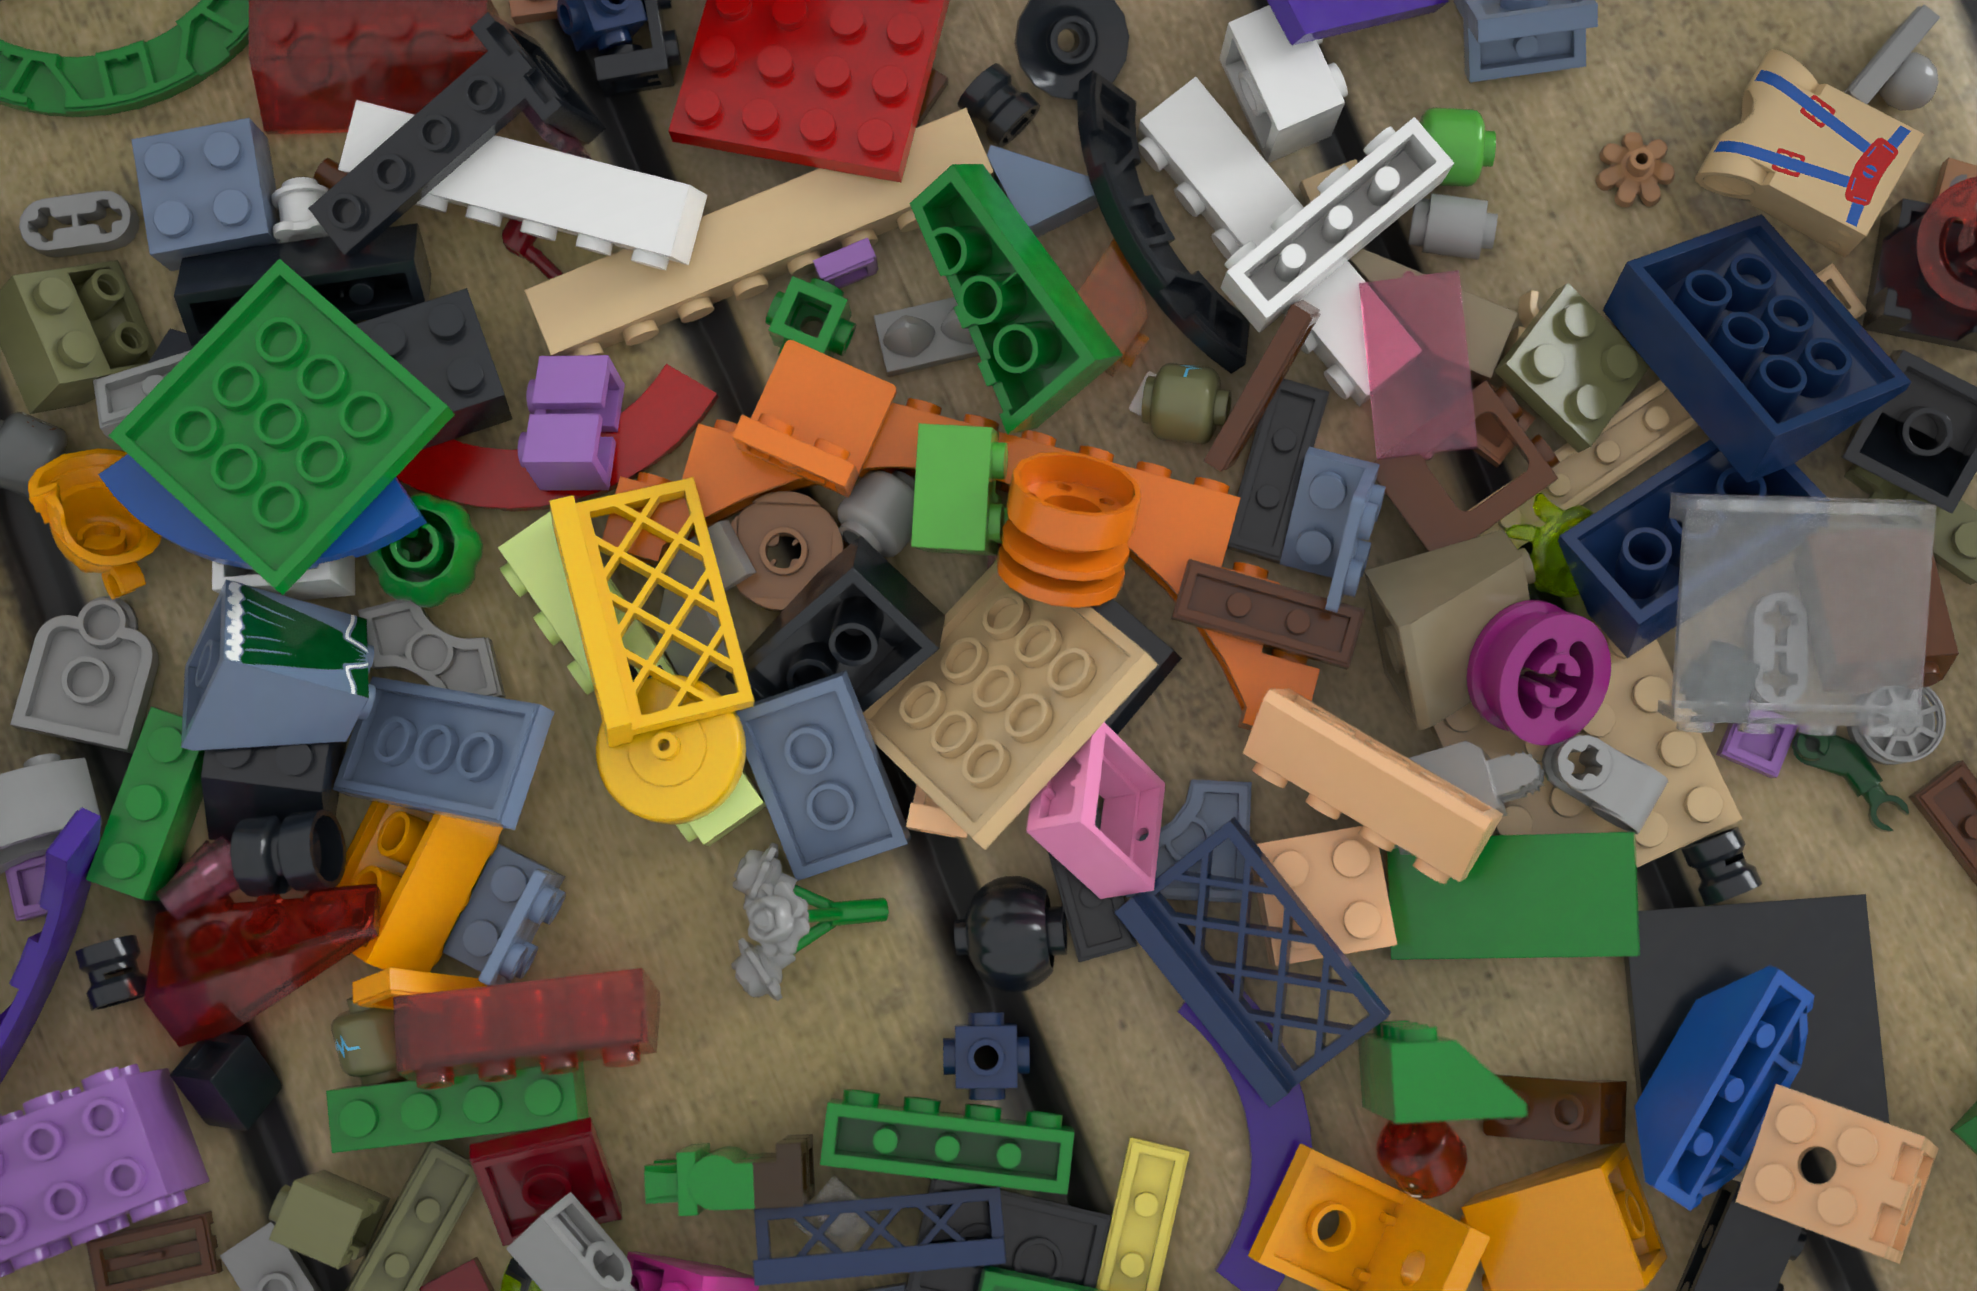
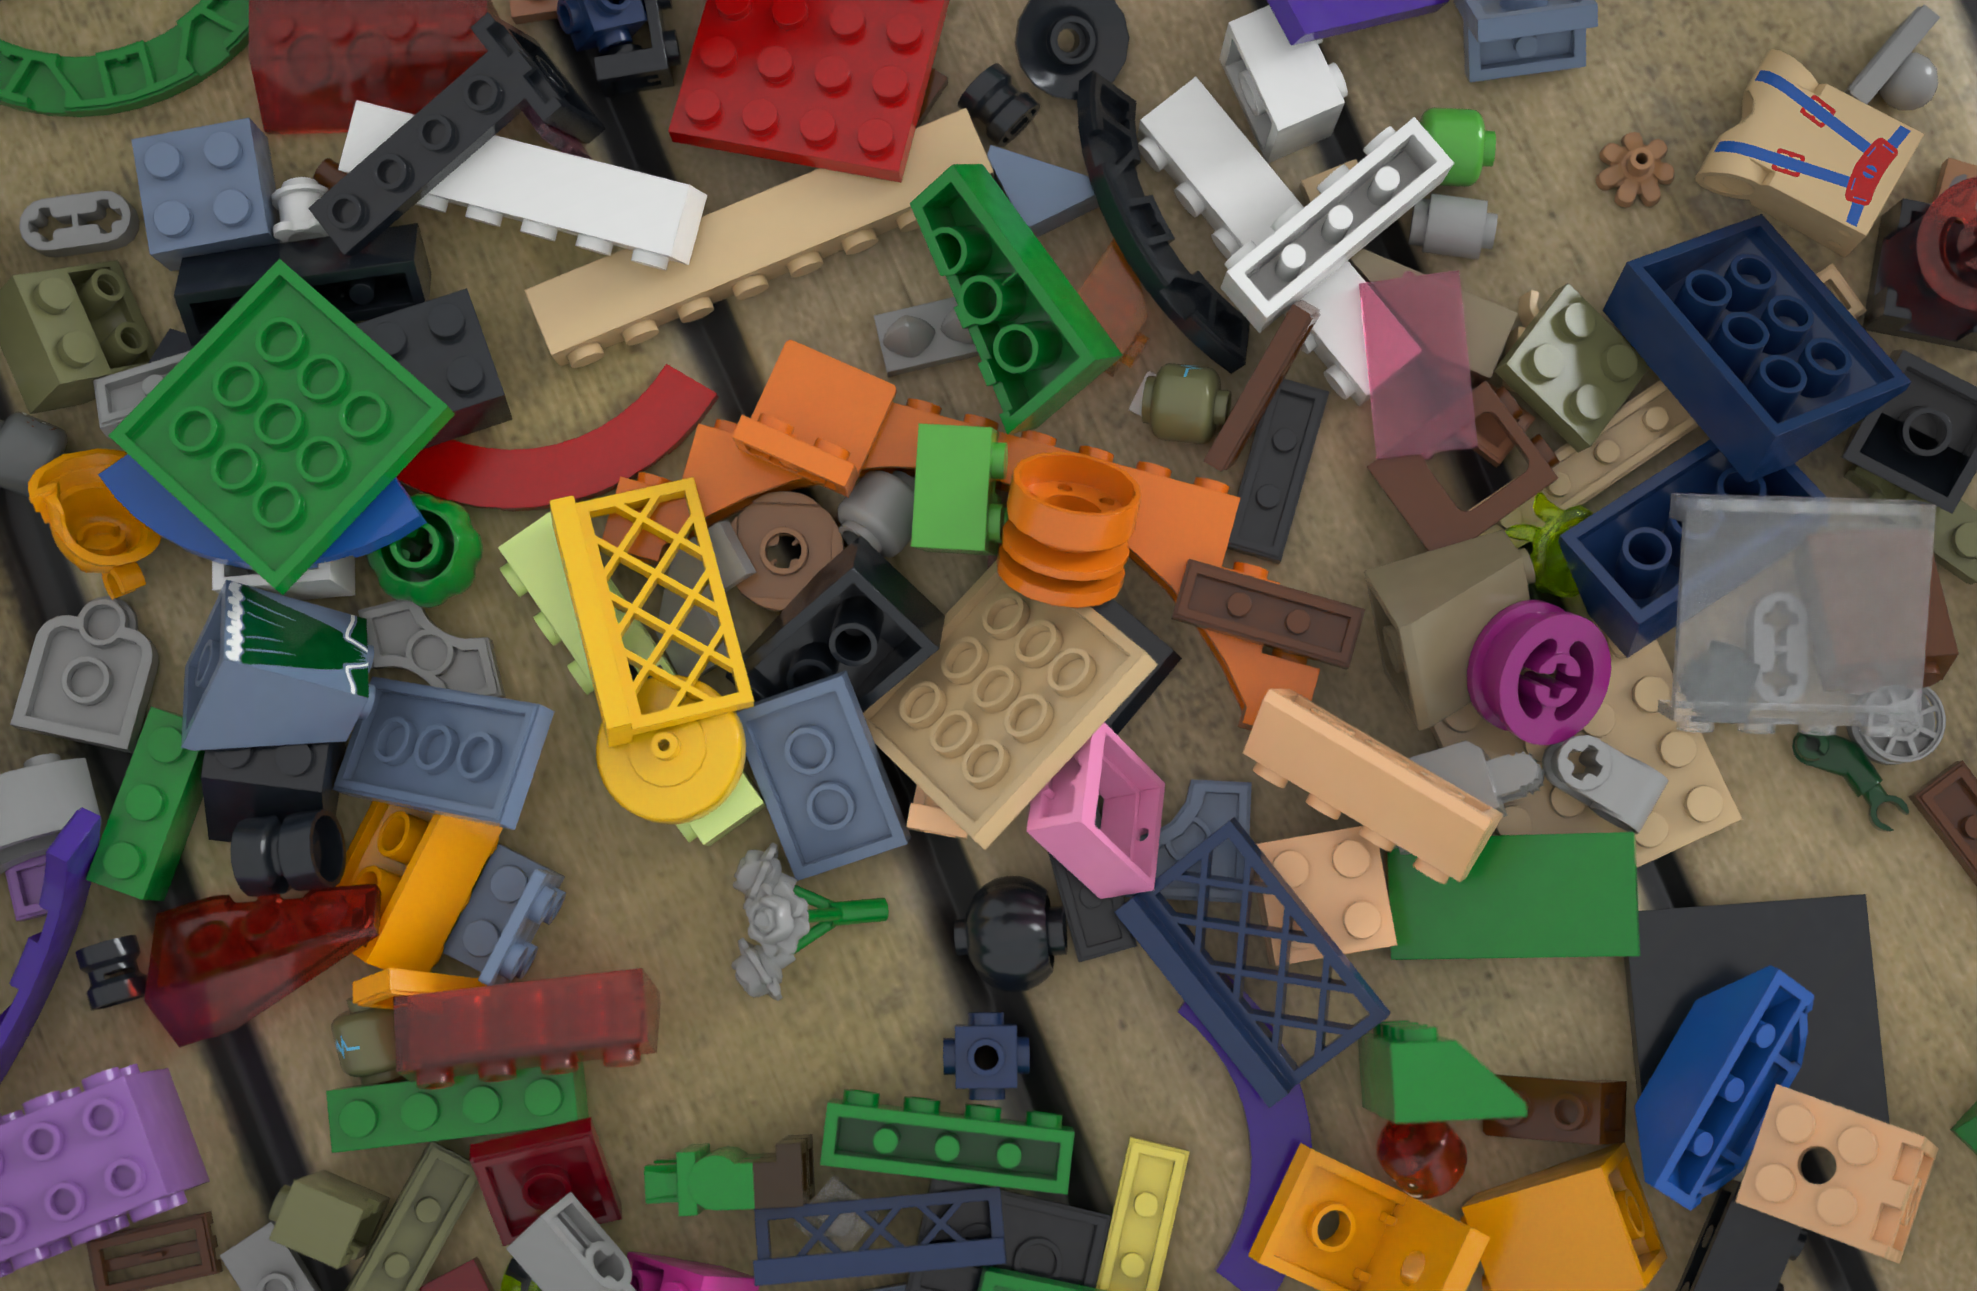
clear pink cone [156,835,240,921] -> none
black panel [170,1031,282,1131] -> none
dark red hand [502,219,563,280] -> none
medium lavender piece [518,355,625,490] -> none
green brick [765,276,856,358] -> none
medium lavender tile [813,237,878,289] -> none
sand blue bracket [1280,446,1386,613] -> none
black wheel [1681,827,1762,906] -> none
medium lavender tile [1716,700,1799,779] -> none

